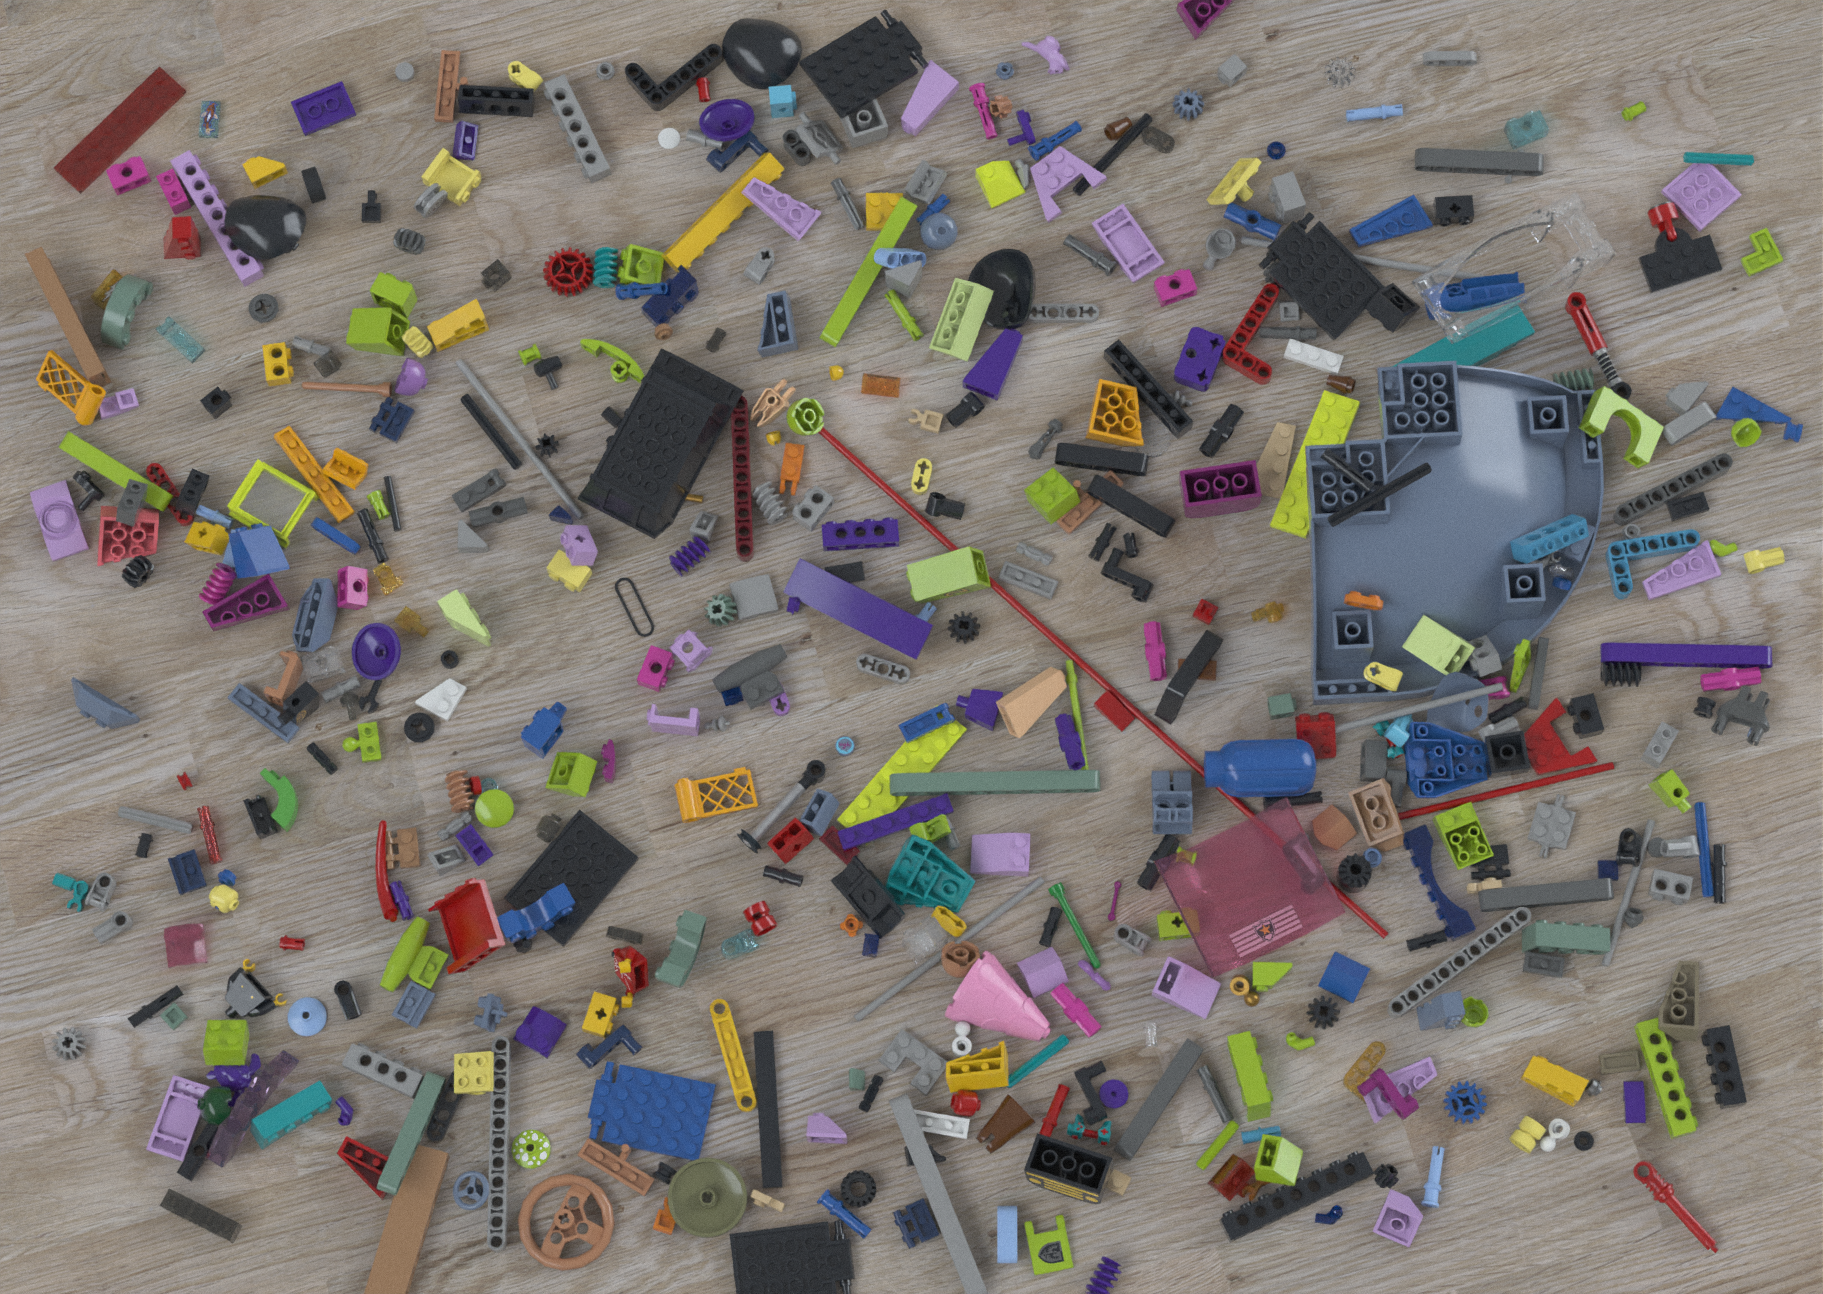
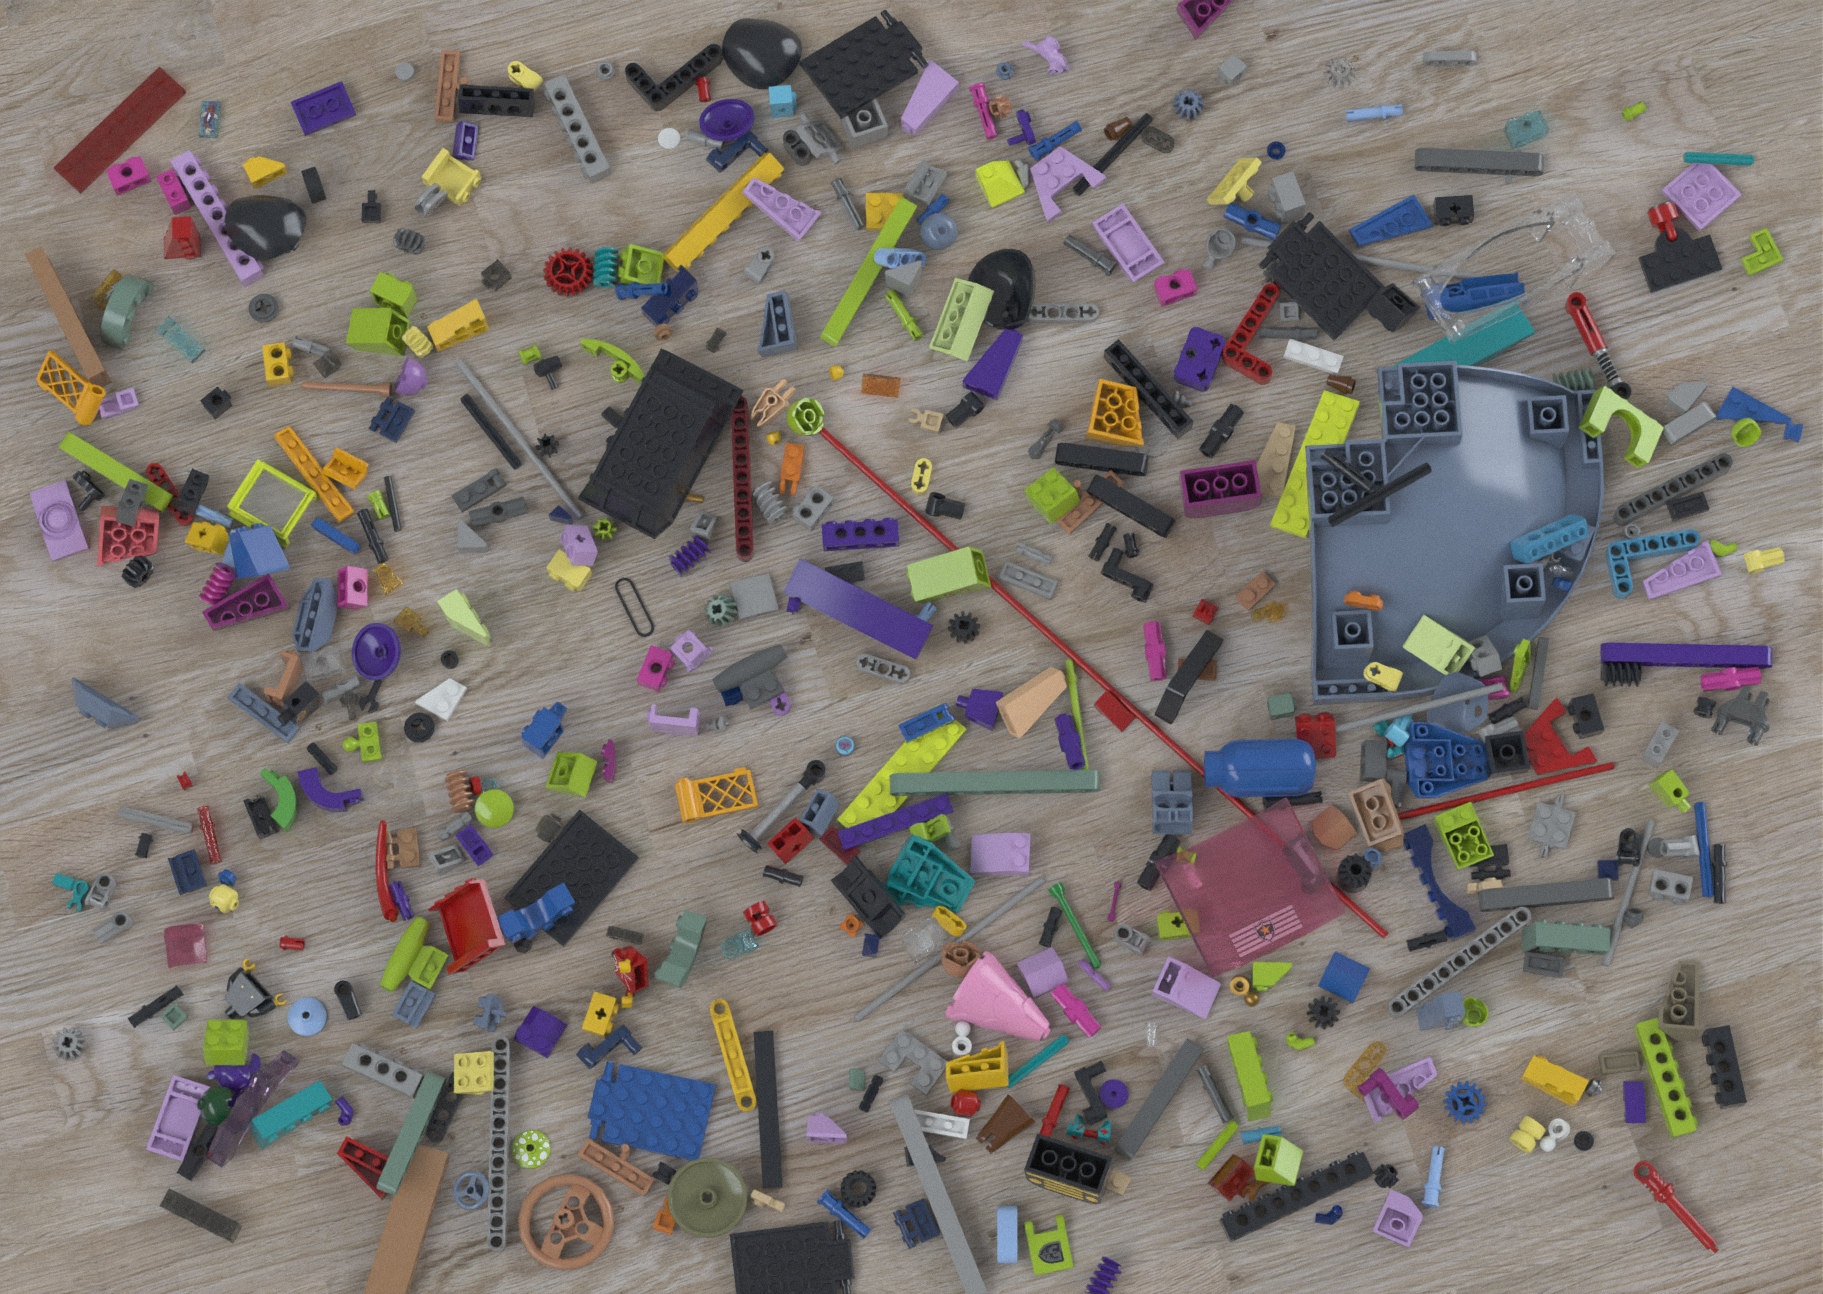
none -> dark purple arch [297,767,364,812]
none -> lime gear [593,516,617,542]
none -> nougat piece [1235,571,1276,612]

